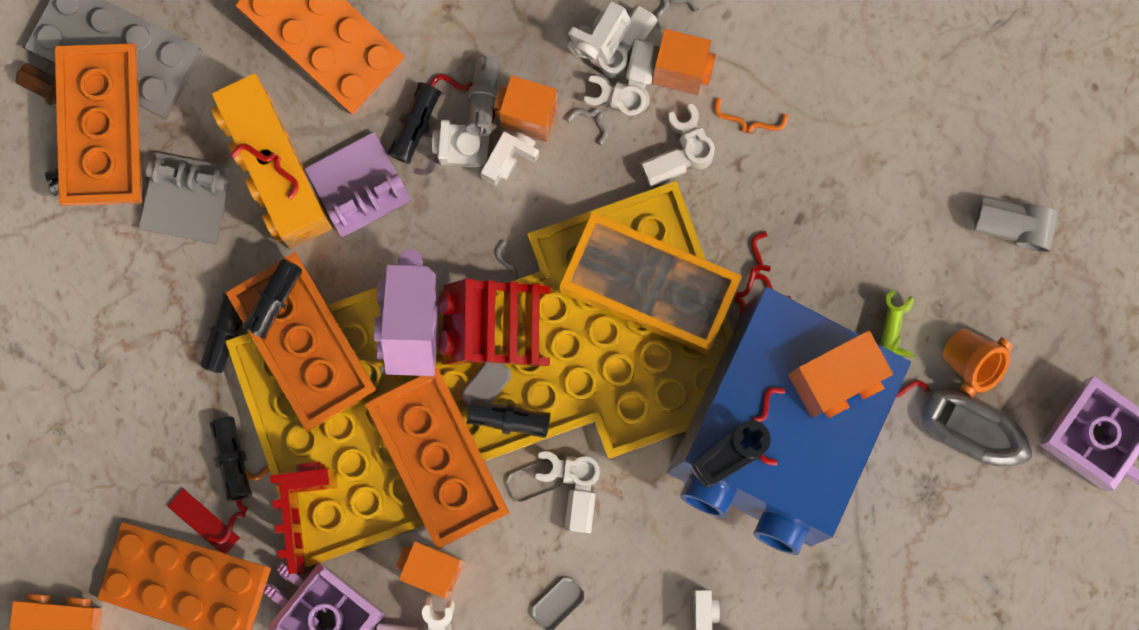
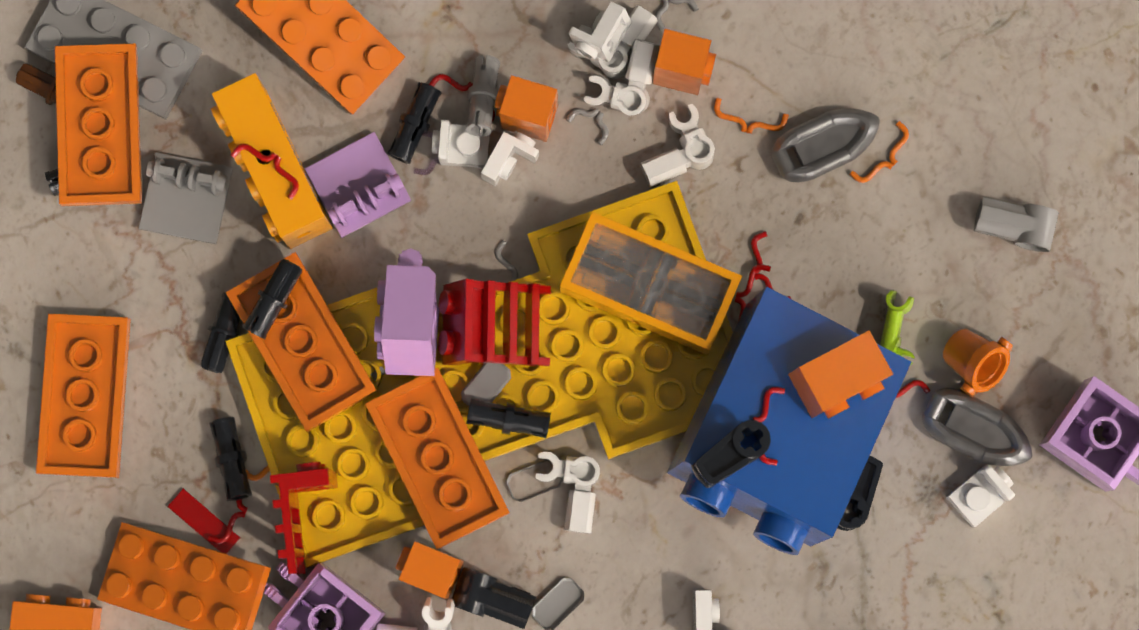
none -> orange plate [36,314,131,478]
none -> black piece [452,566,536,629]
none -> flat silver piece [771,109,880,183]
none -> black piece [837,456,883,531]
none -> orange piece [849,121,909,183]
none -> white bracket [947,464,1015,528]

